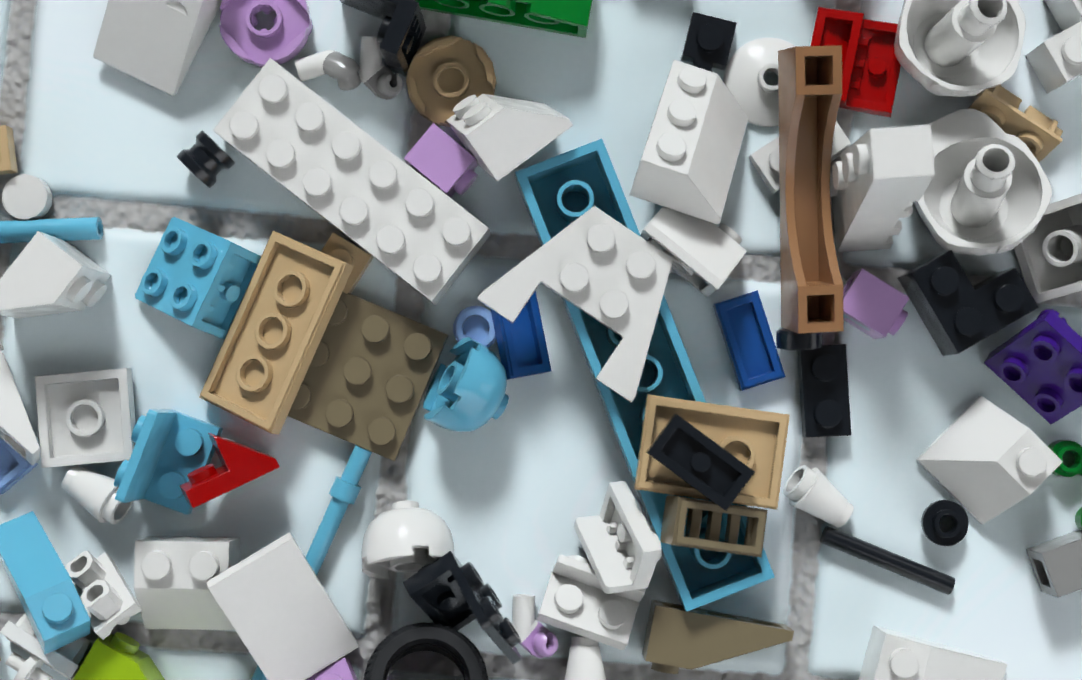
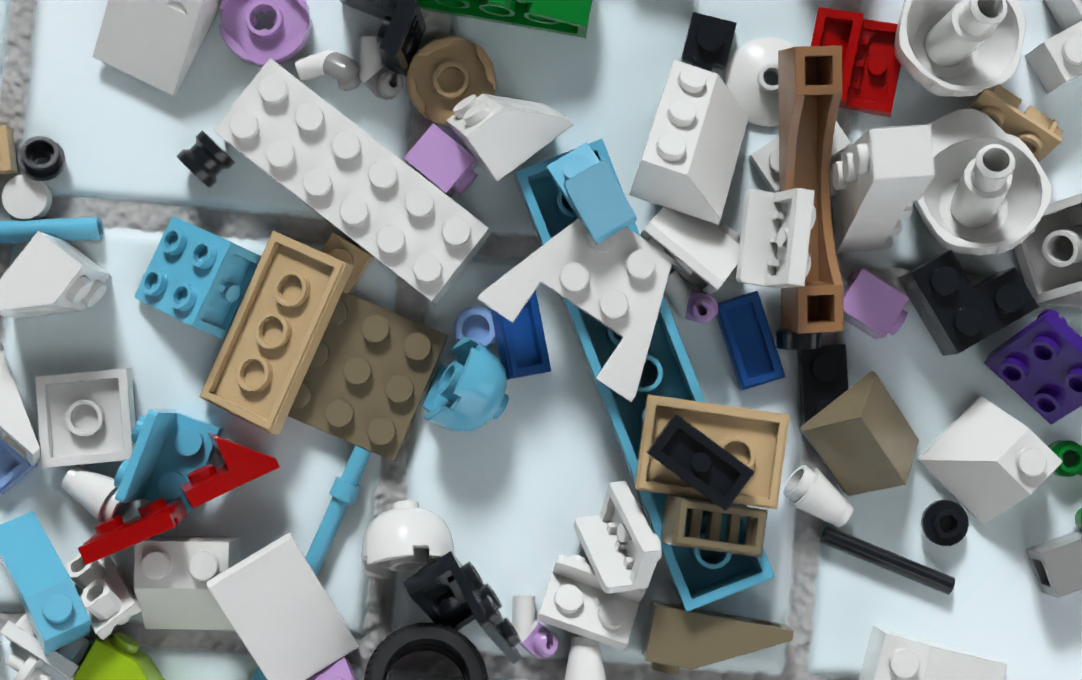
none -> black plate [17,136,65,181]
none -> red plate [78,497,188,565]
none -> medium azure slope [546,142,637,245]
none -> arm [664,269,718,323]
none -> white bracket [736,188,816,289]
none -> dark tan slope [800,371,919,496]

